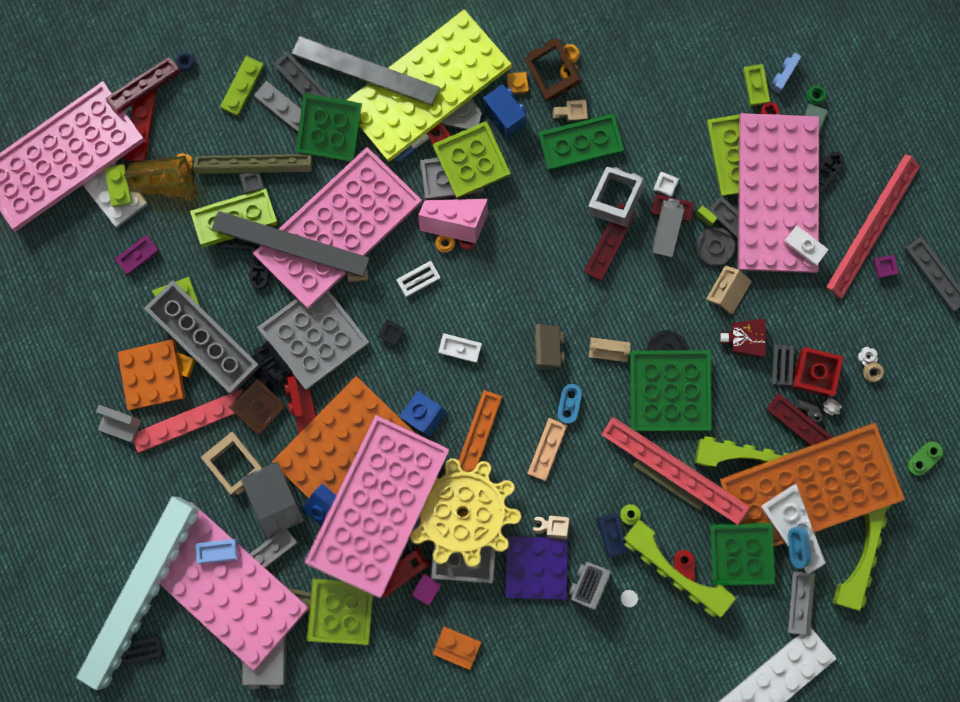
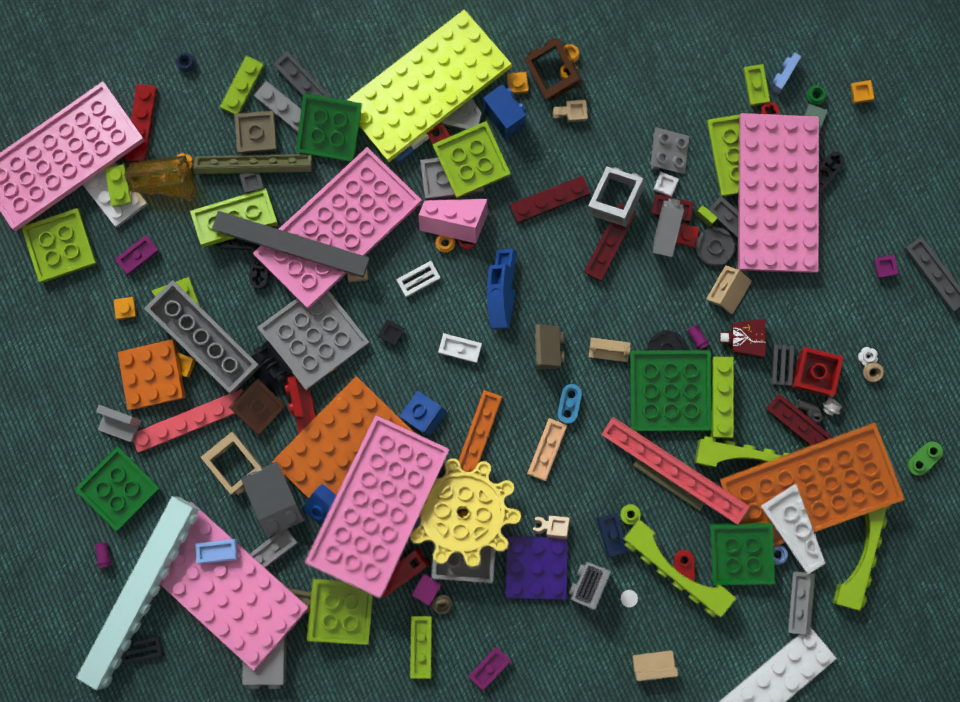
tile [105,57,181,114] -> none
tile [292,37,441,107] -> none
orange plate [433,627,481,670] -> none
green plate [538,113,624,171] -> none
white plate [784,225,829,266] -> none
dark azure plate [788,526,811,569] -> none
coral plate [827,155,920,299] -> none
none -> lime plate [22,208,97,283]
none -> green plate [74,446,161,532]
none -> magenta pin [95,542,112,569]
none -> light orange plate [114,297,137,320]
none -> dark tan plate [234,111,277,154]
none -> lime plate [410,616,432,679]
none -> dark tan plate [432,595,452,614]
none -> magenta plate [468,646,511,691]
none -> blue slope [487,249,517,330]
none -> dark red plate [510,176,590,224]
none -> tan panel [633,651,678,681]
none -> light grey hinge [649,127,689,174]
none -> red plate [676,223,699,248]
none -> magenta pin [687,324,710,350]
none -> lime arch [710,357,734,439]
none -> light blue plate [773,545,788,565]
none -> light orange plate [850,80,874,104]

